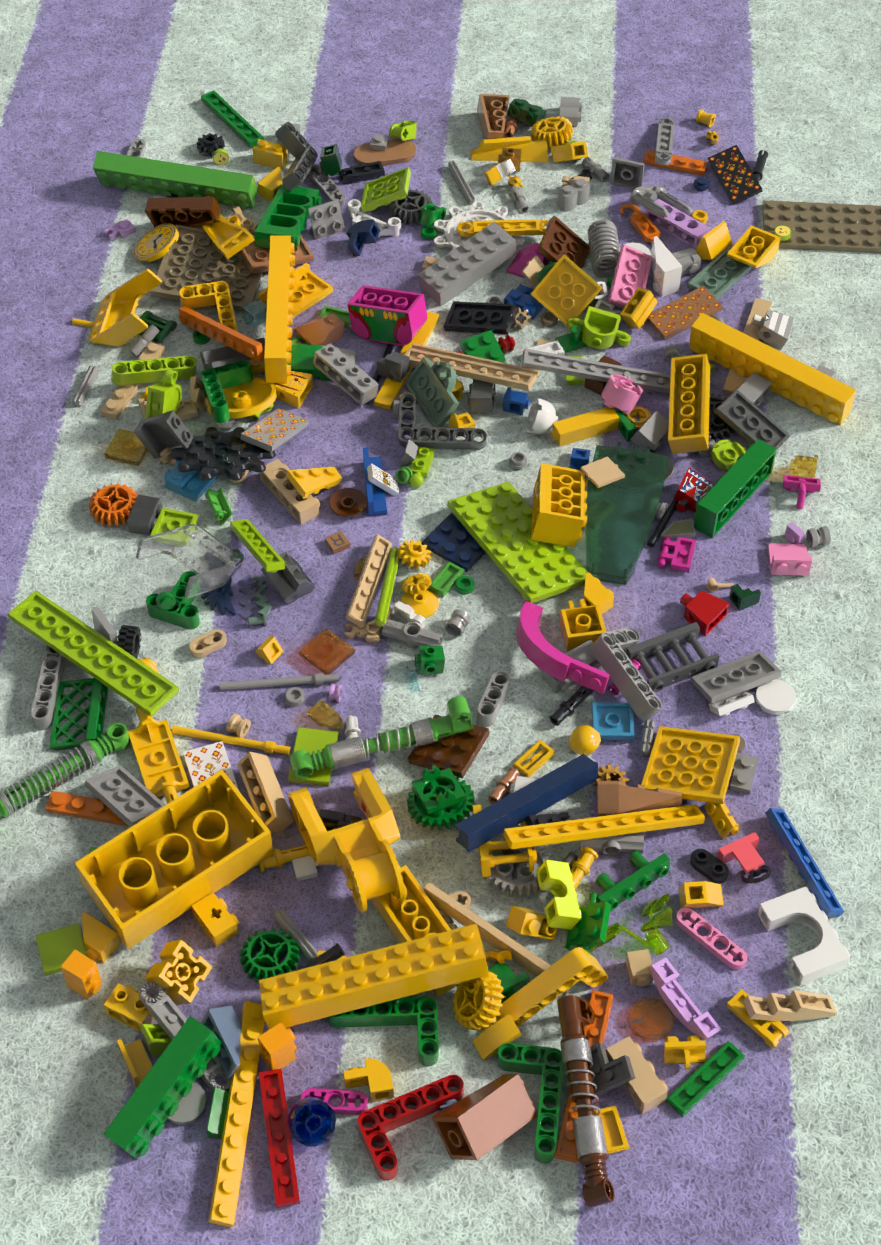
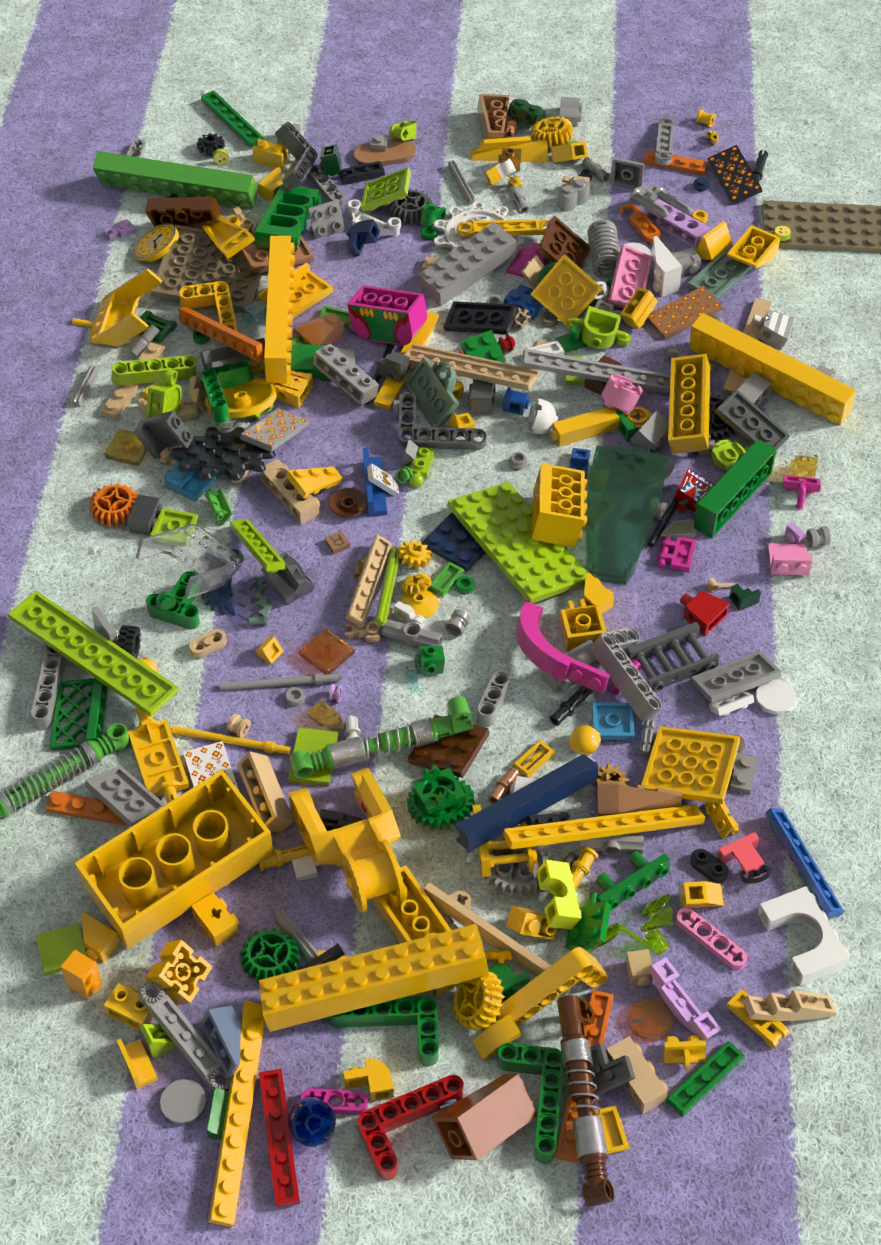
green brick [103,1016,222,1160] -> none
light orange brick [258,1023,297,1070] -> none
tan piece [581,456,625,488] -> none

